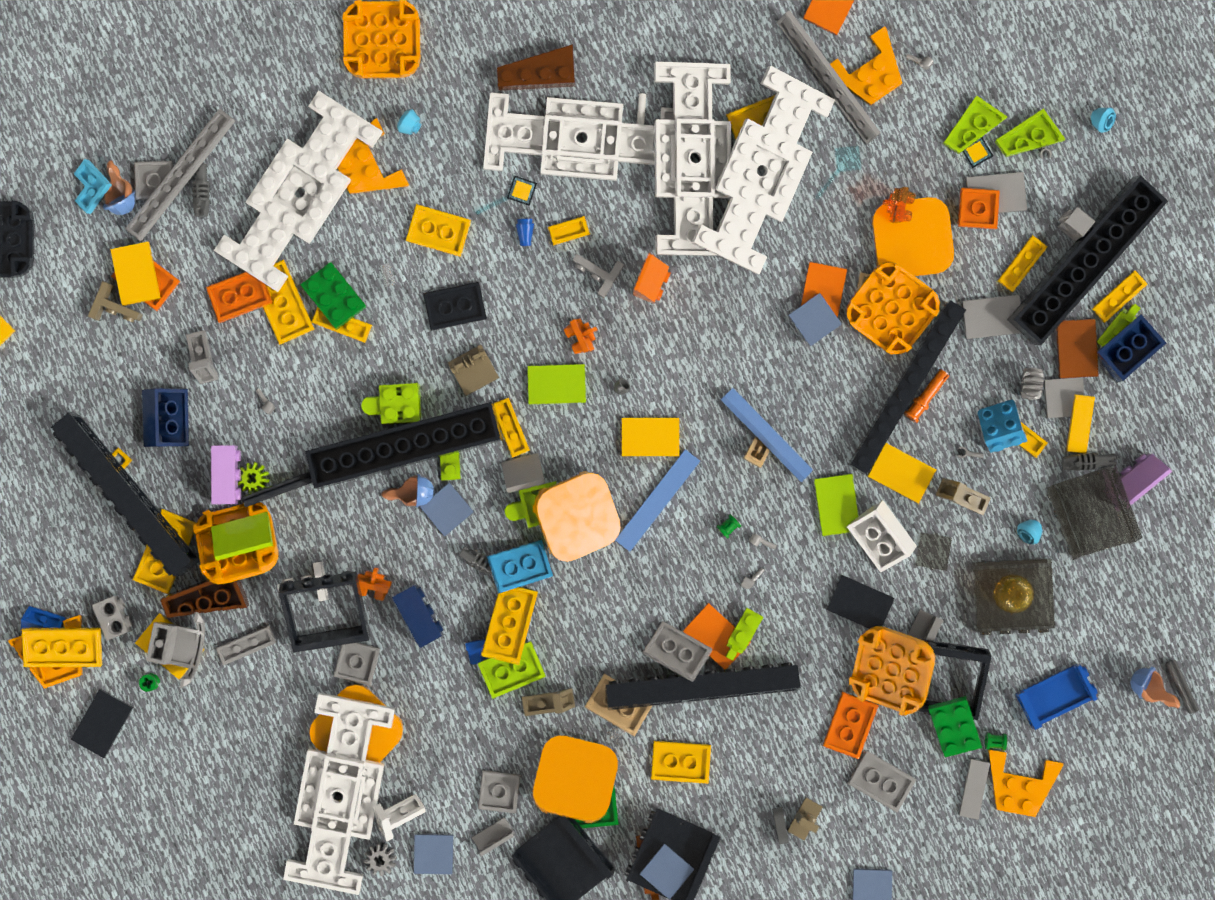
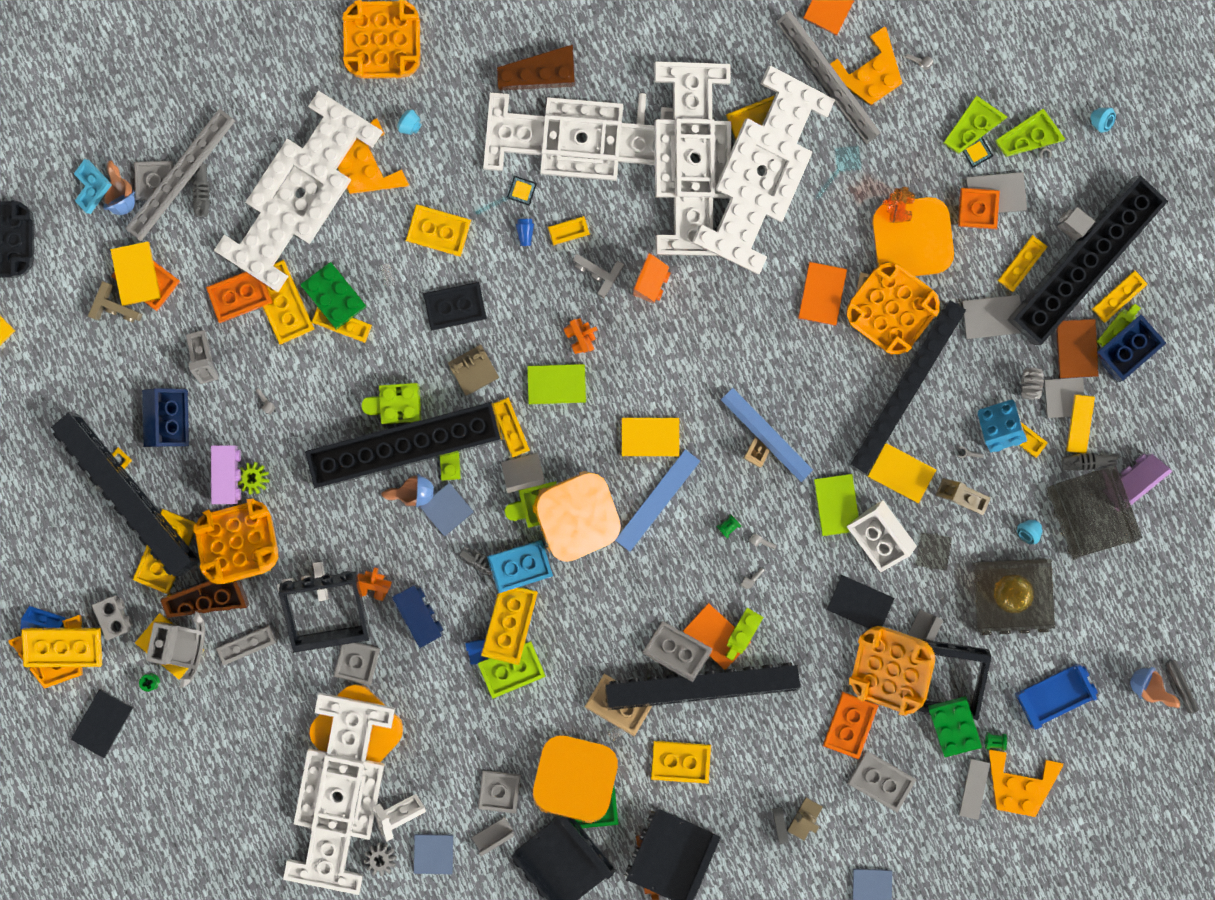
lime tile [211,512,273,561] -> none
black axle [242,472,313,507] -> none
dark tan bracket [522,688,575,716] -> none
dark grey hinge [614,378,630,395] -> none
sand blue tile [640,844,694,900] -> none
sand blue tile [788,293,842,347] -> none
orange pin [904,369,949,423] -> none

